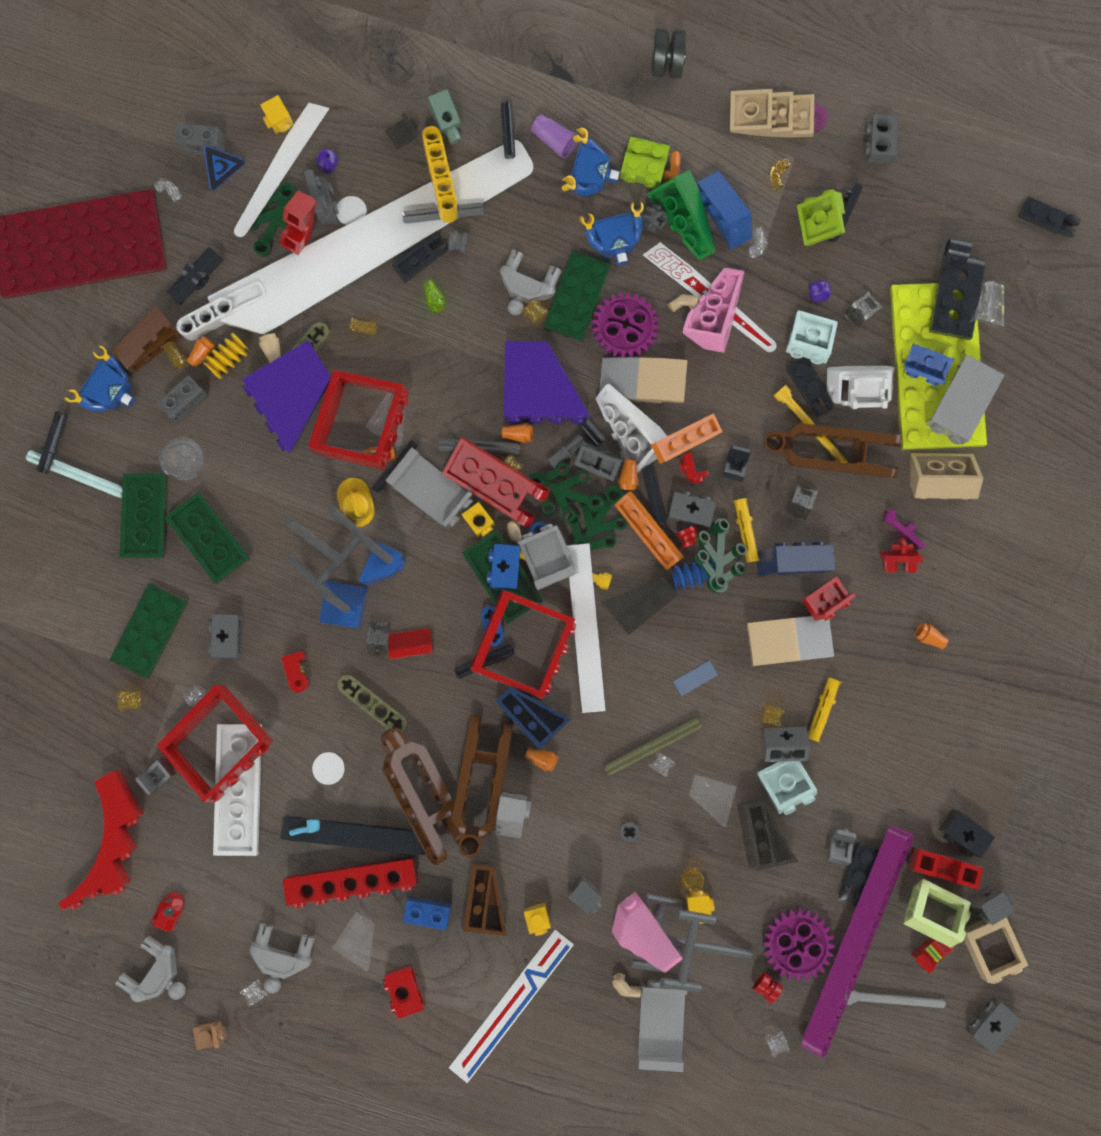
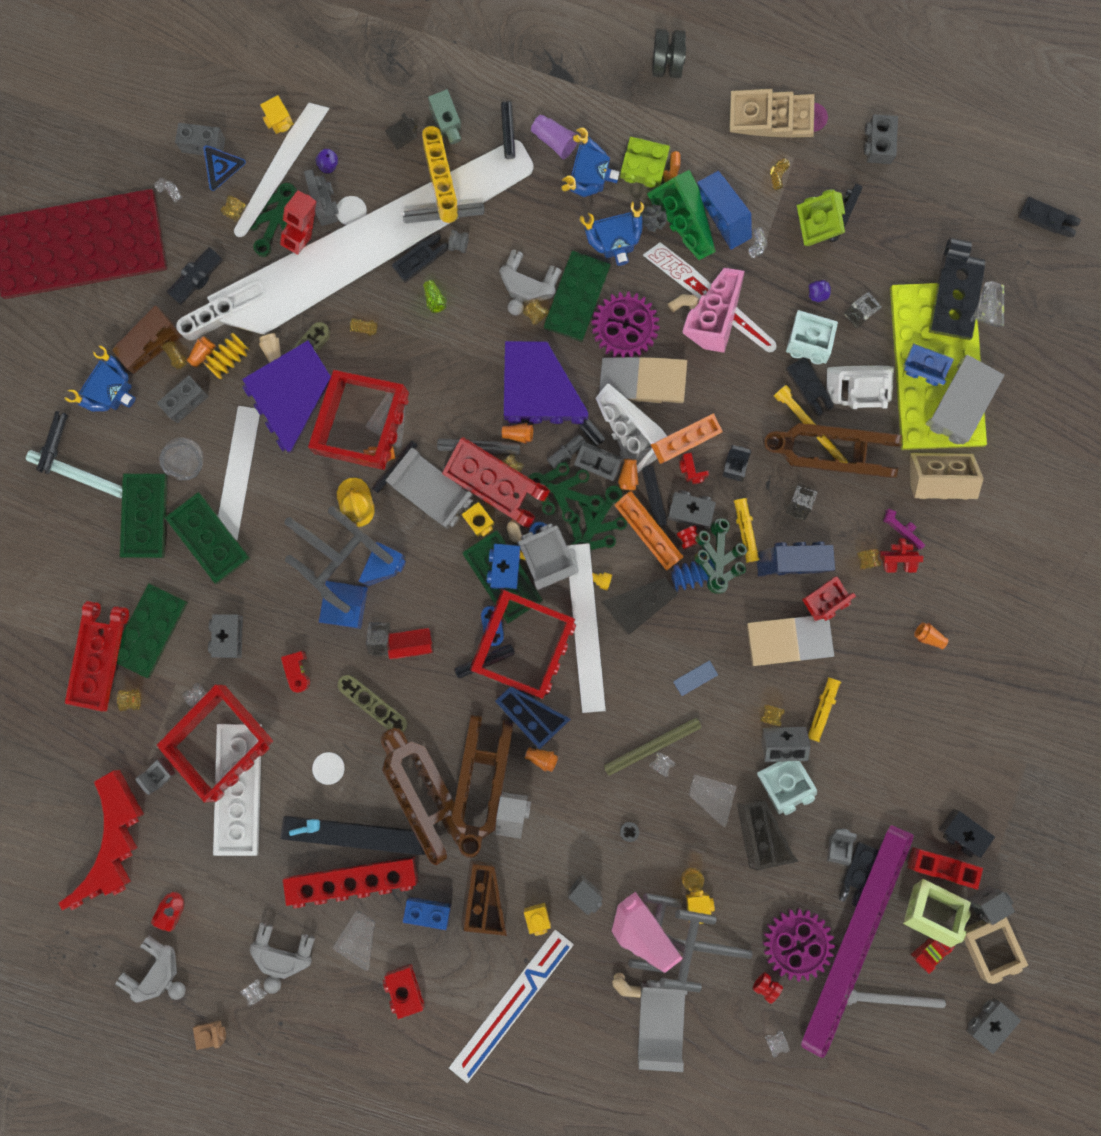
none -> red hinge [64,601,129,711]
none -> white sticker [218,406,260,540]
none -> clear yellow wheel [220,195,246,221]
none -> clear yellow wheel [857,549,881,570]

